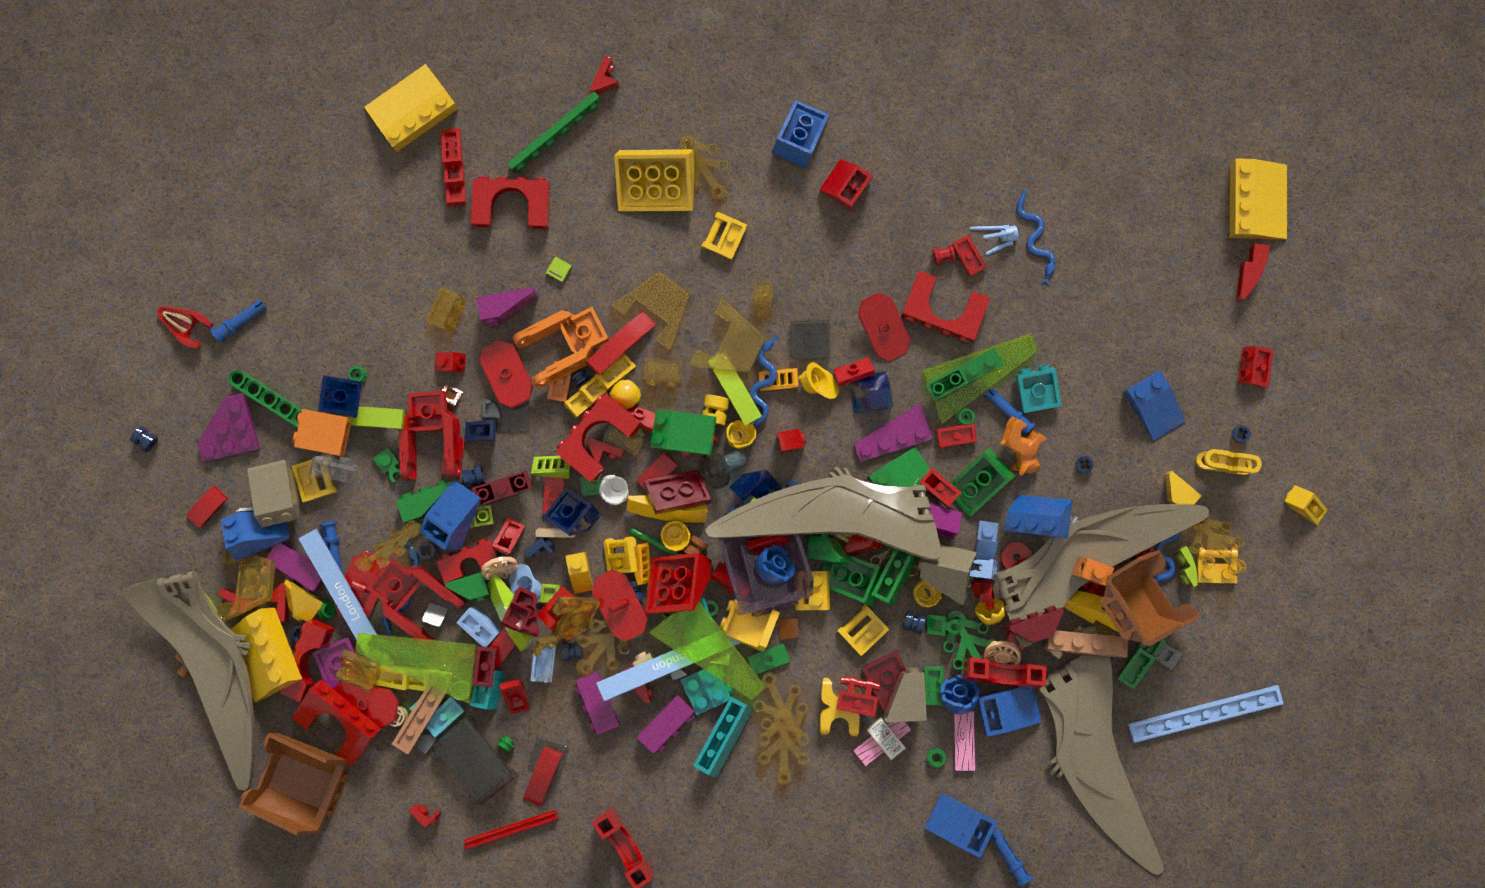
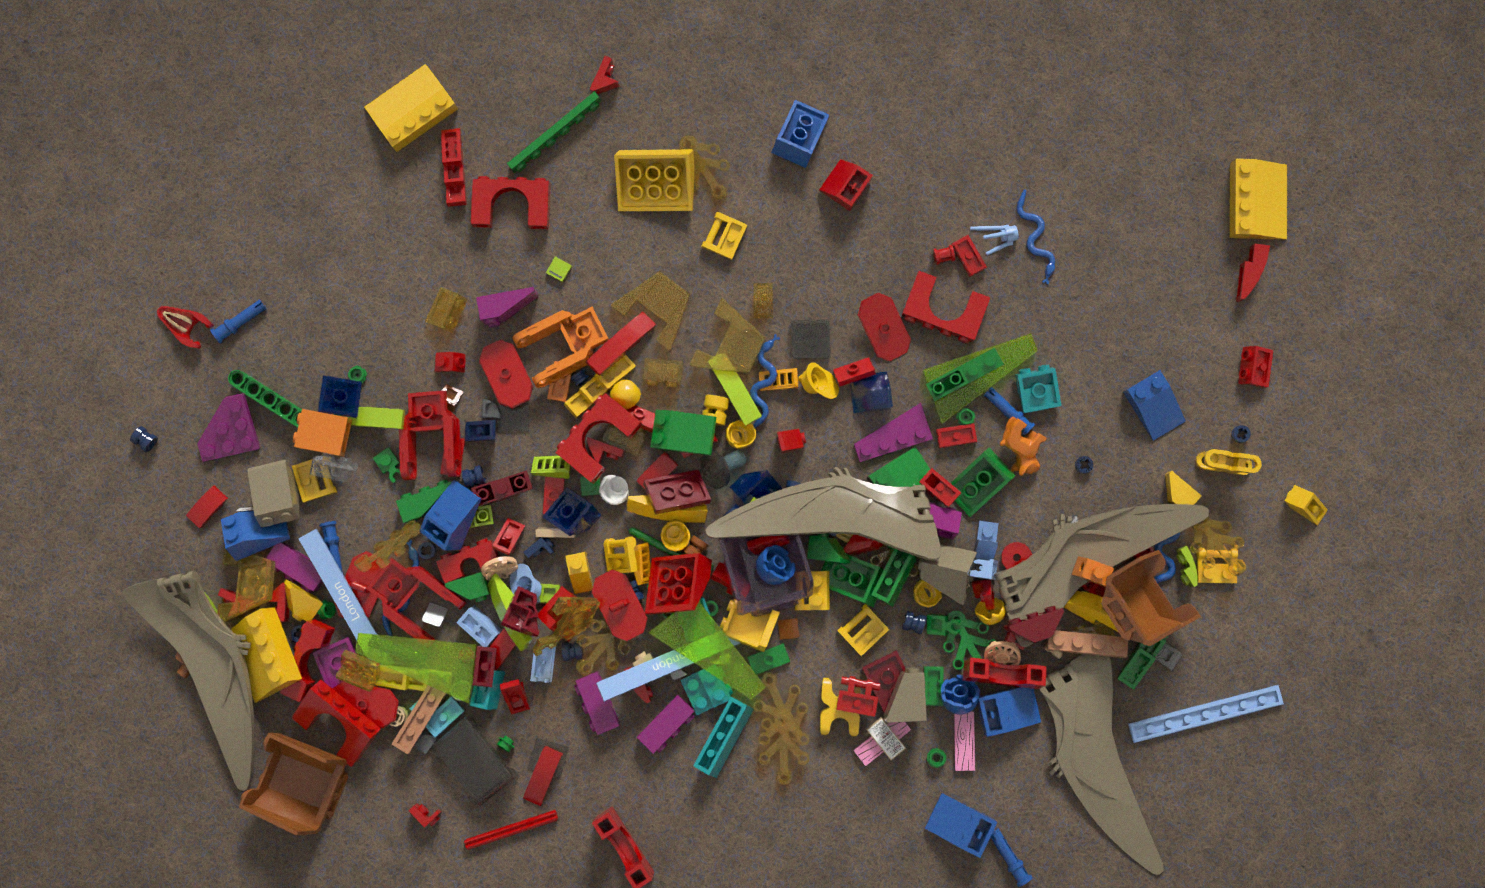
blue slope [1005,495,1073,539] -> none

